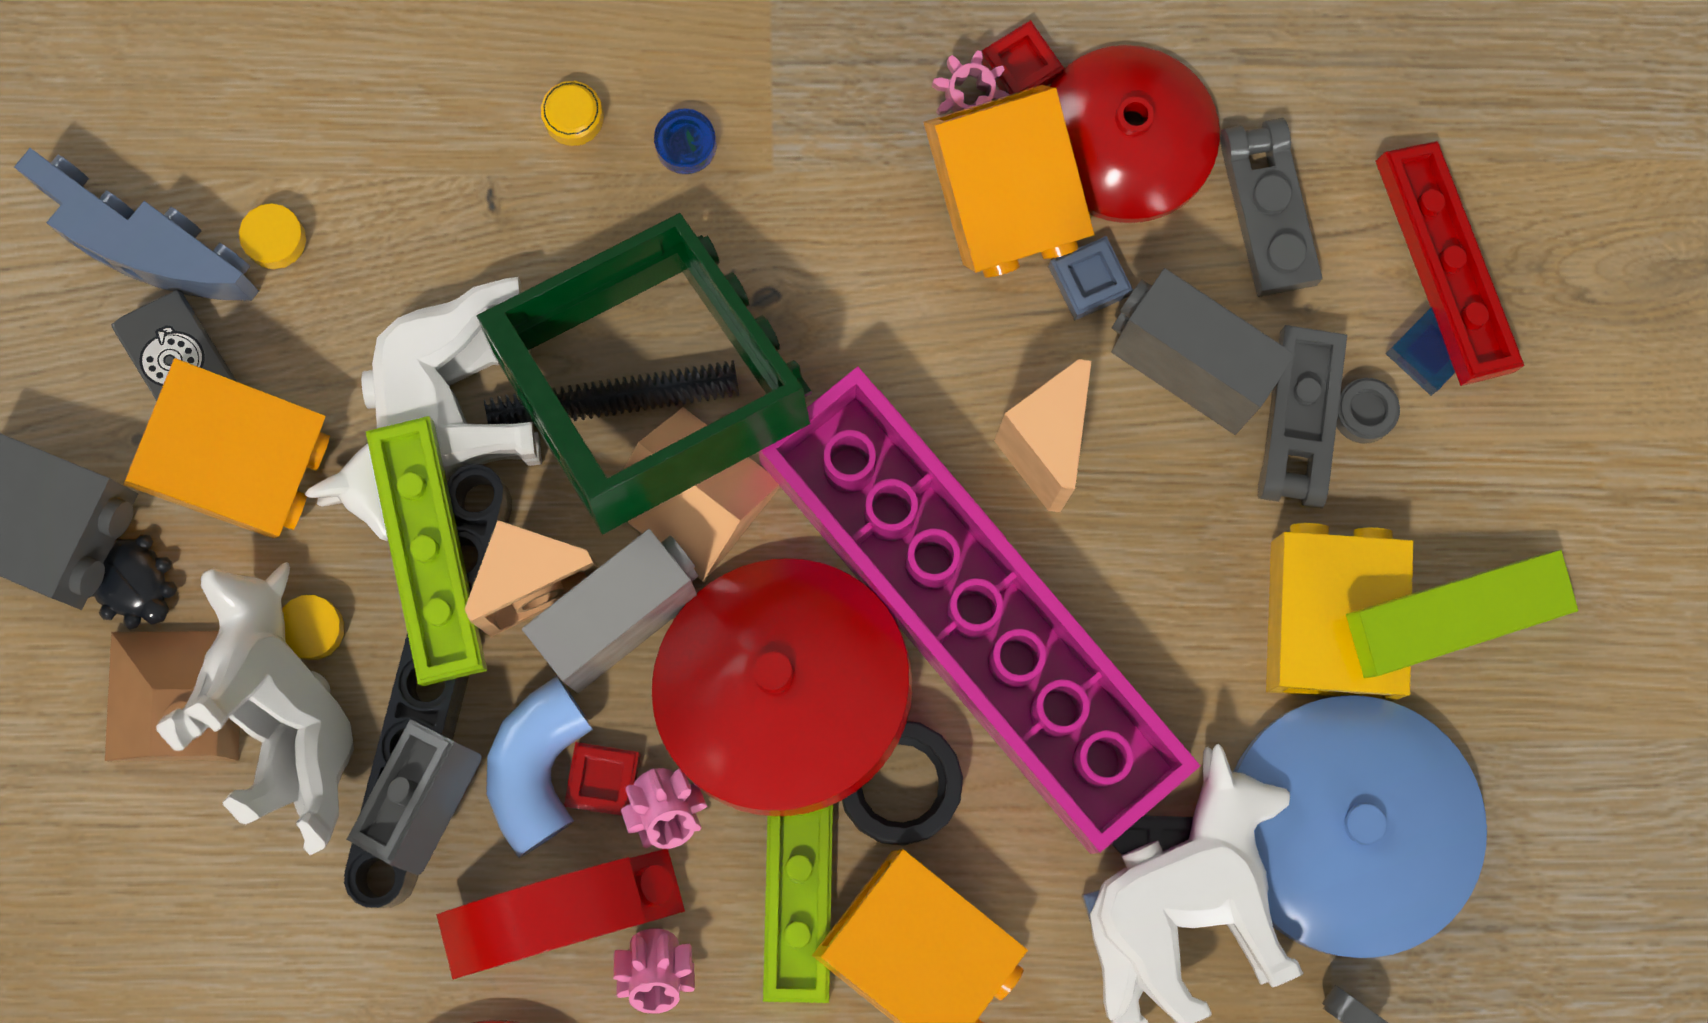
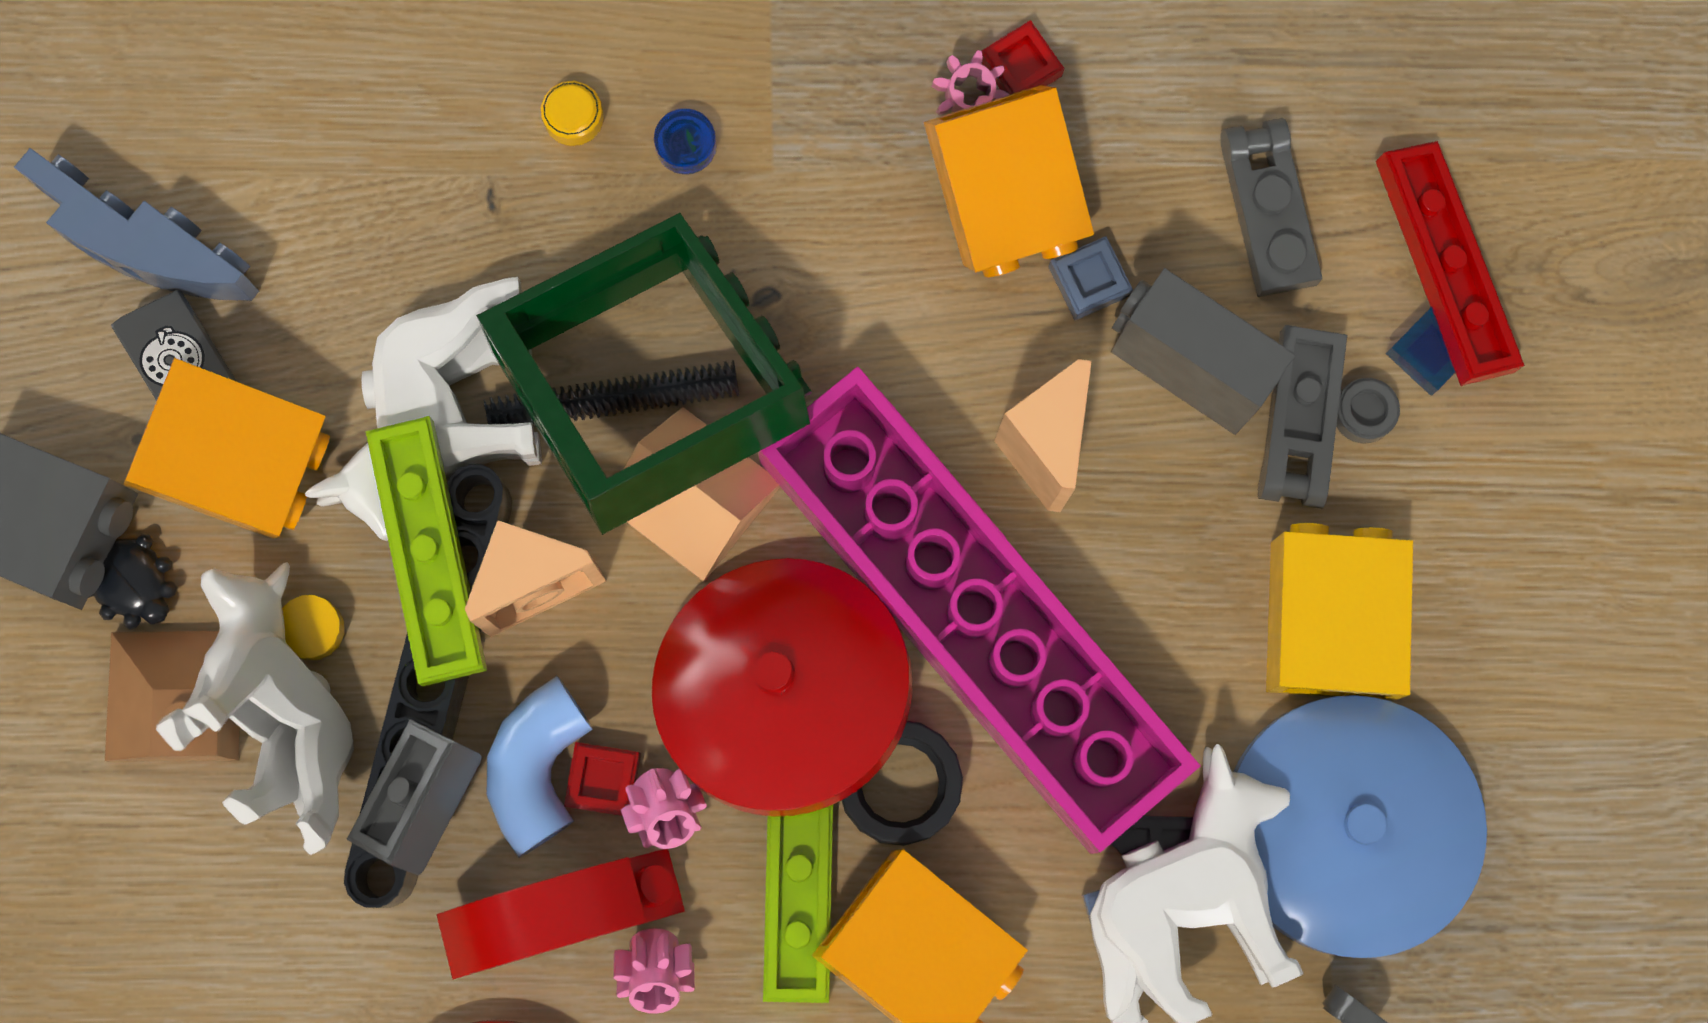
yellow piece [239,203,306,270] -> none
light grey brick [522,529,699,693] -> none
red dish [1050,45,1220,223] -> none
lime tile [1346,550,1579,678] -> none

